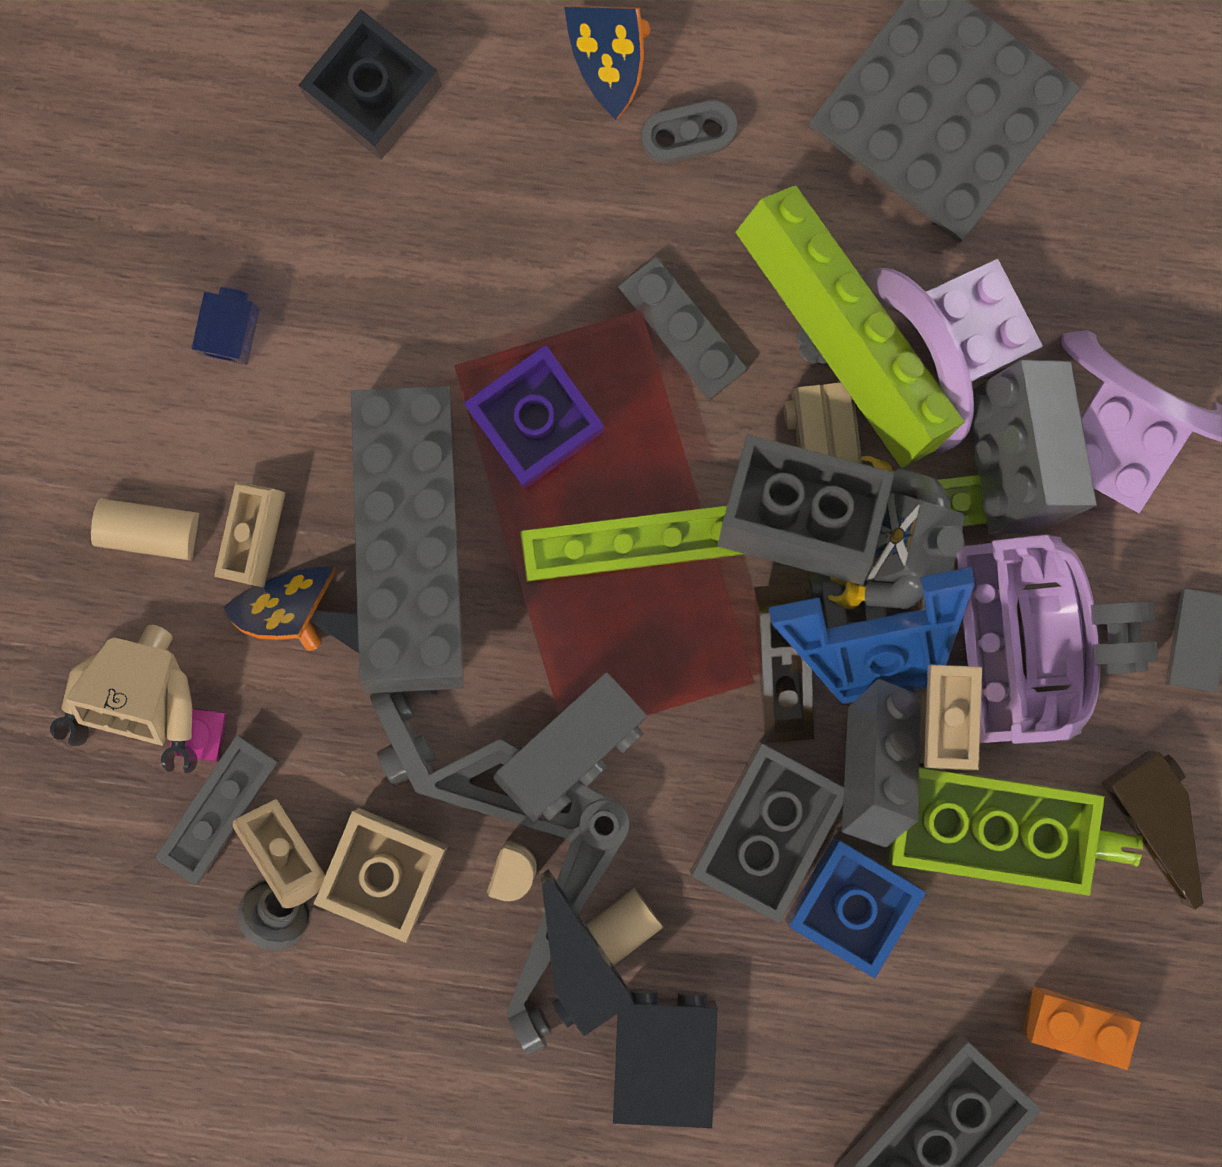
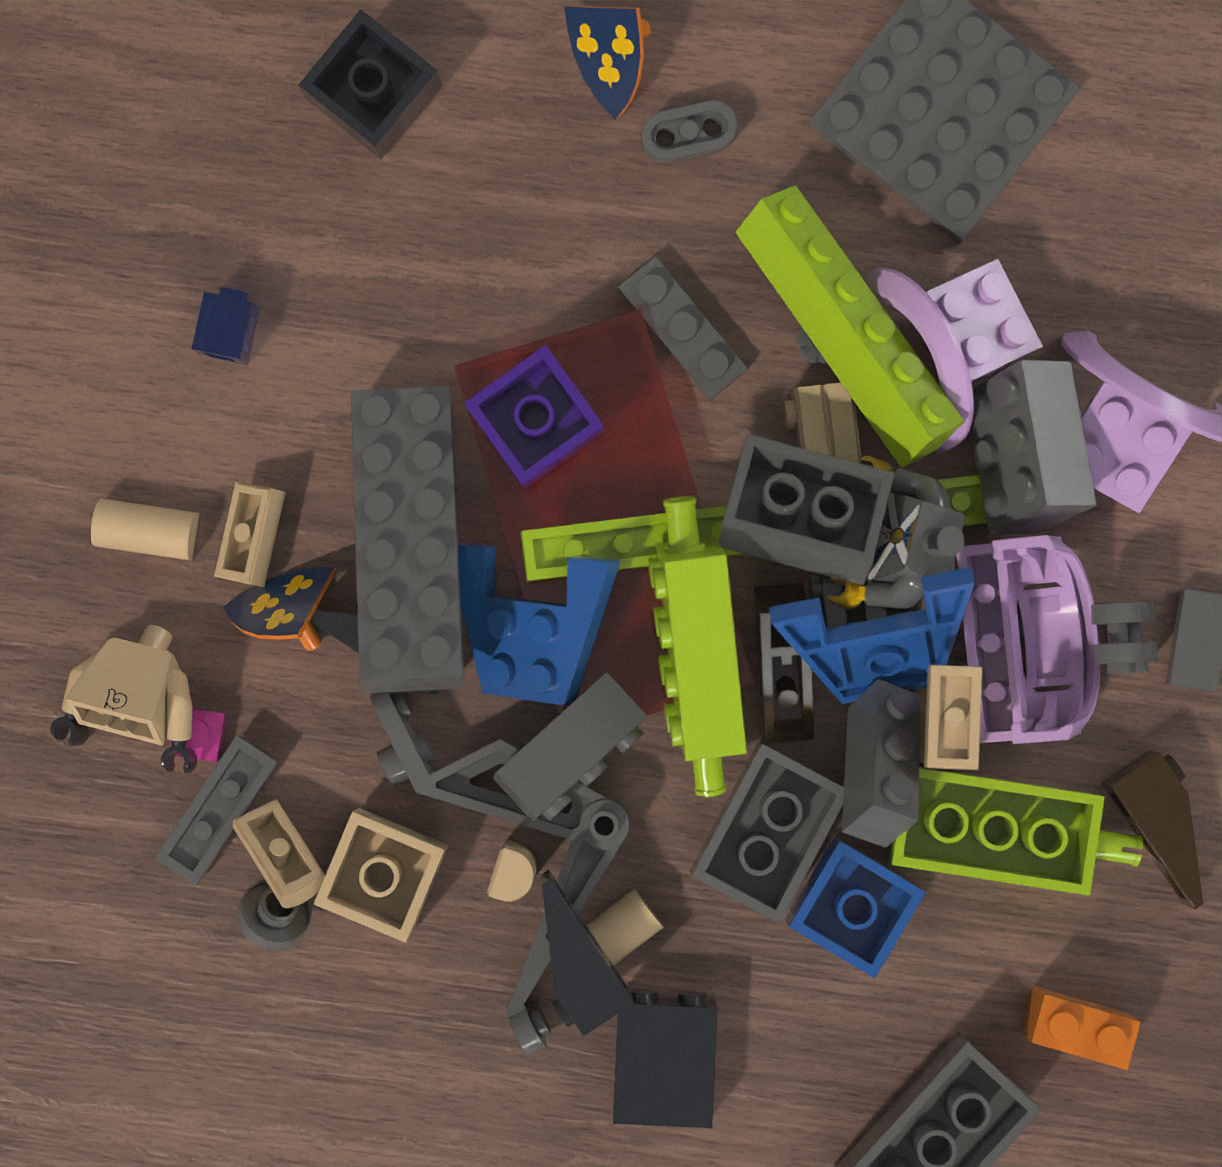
none -> blue wing [458,542,621,706]
none -> lime brick [648,496,747,797]

